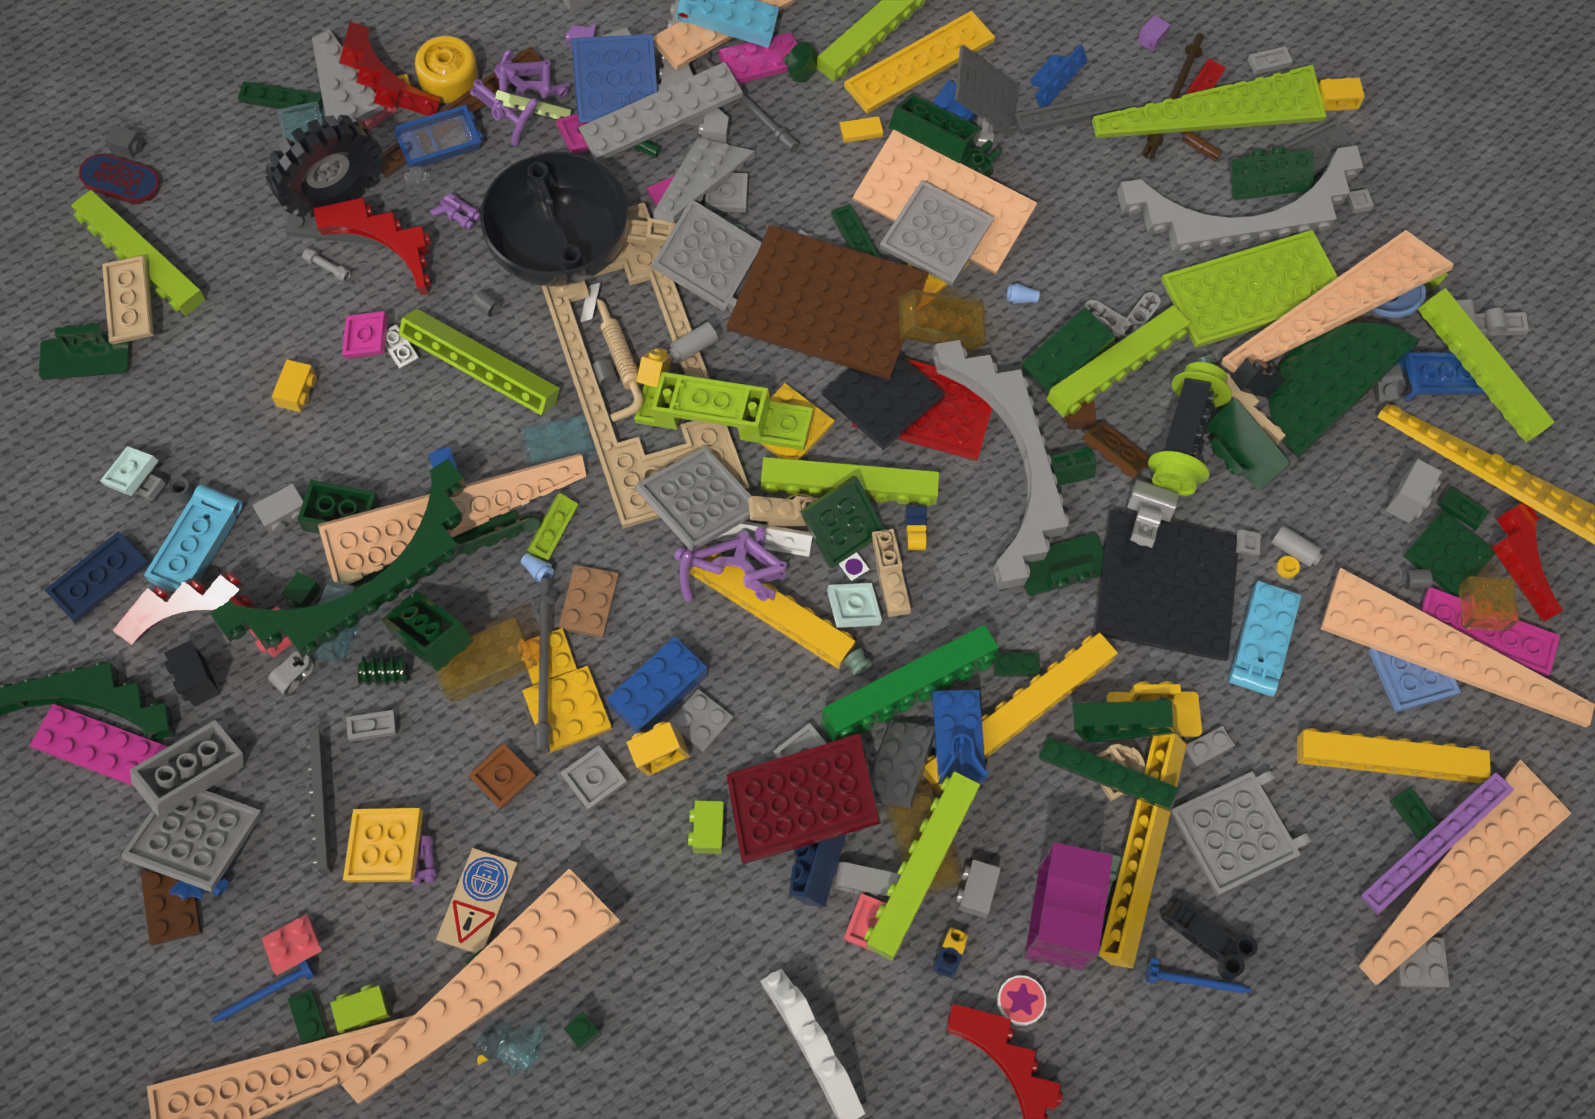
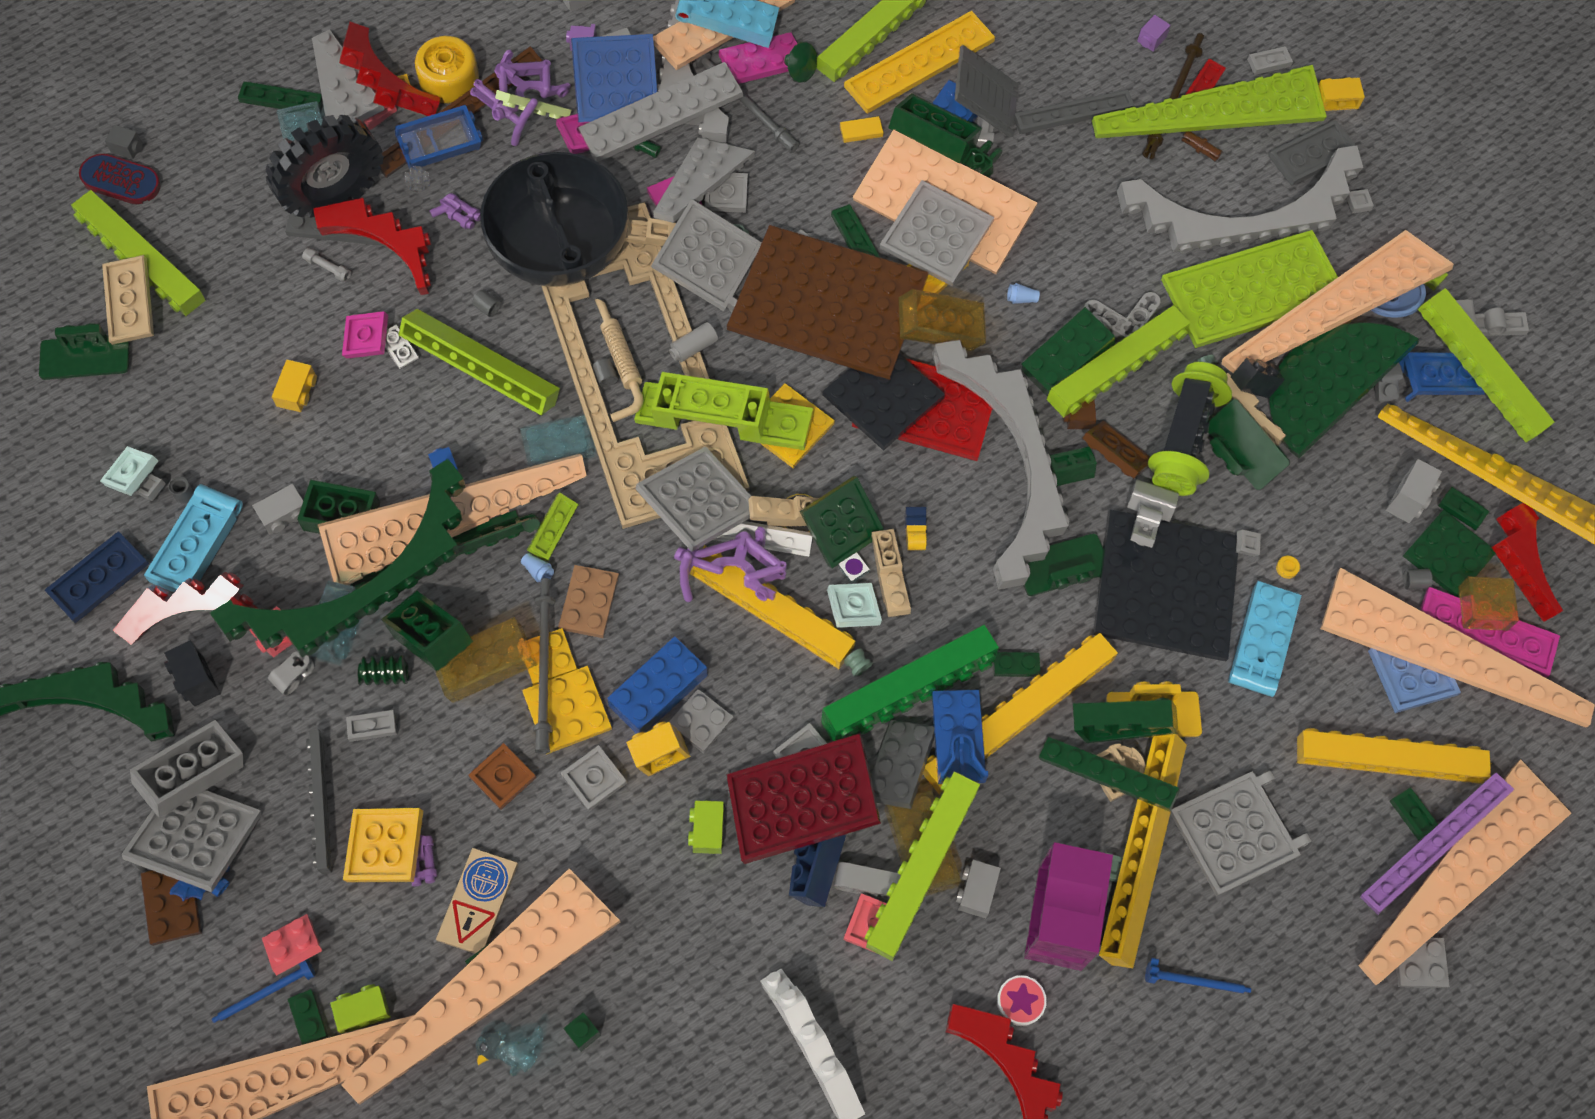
dark pink plate [30,704,168,787] -> none
dark green brick [282,571,321,609] -> none
white sticker [580,283,600,322] -> none
yellow brick [636,348,672,387] -> none
lime brick [761,457,939,506] -> none
leg [932,927,969,979] -> none
blue bracket [1031,44,1088,108] -> none
black piece [1161,897,1258,981] -> none
light grey plate [1185,726,1235,768] -> none
dark green bracket [1231,146,1314,200] -> none
light grey brick [1271,525,1323,567] -> none

